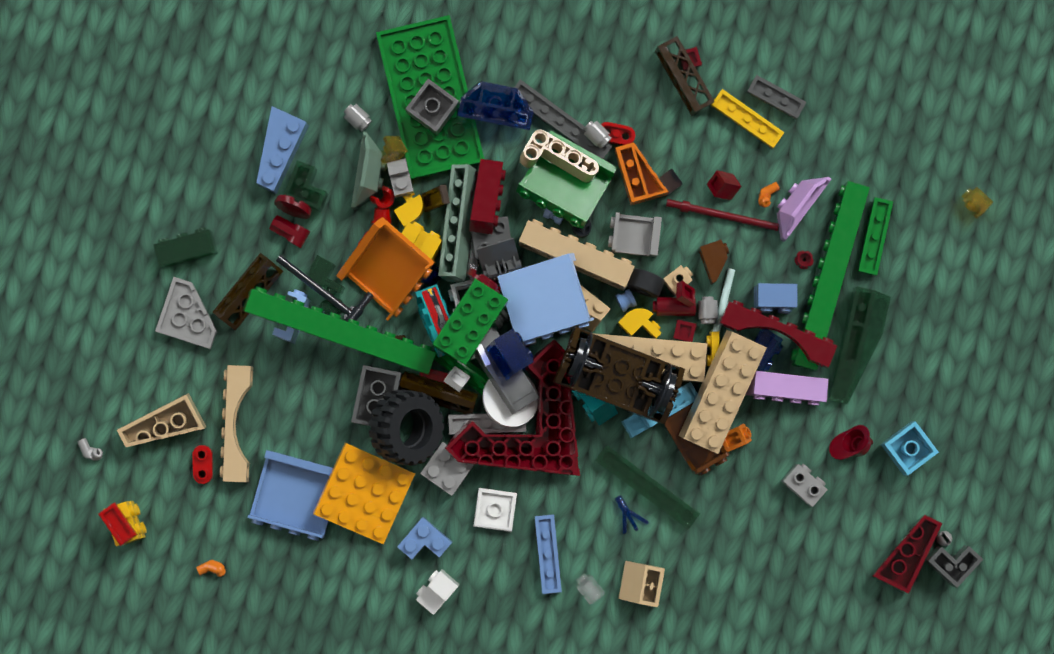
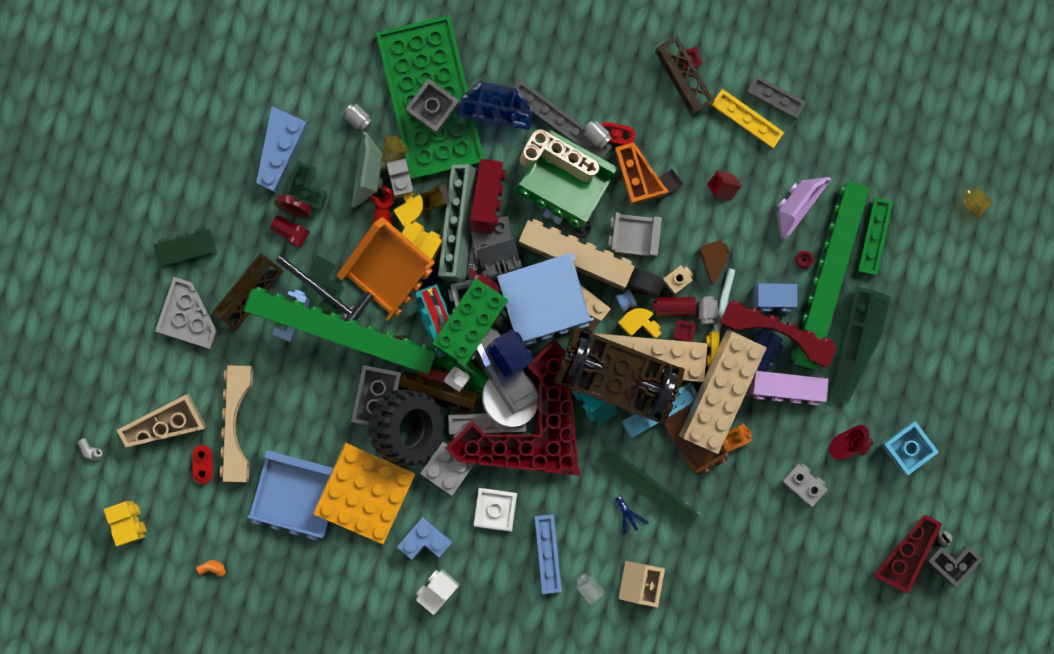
red tile [98,502,138,546] -> none
dark red bar [666,199,779,231] -> none
dark red plate [676,280,695,307] -> none
orange arm [758,182,780,208] -> none

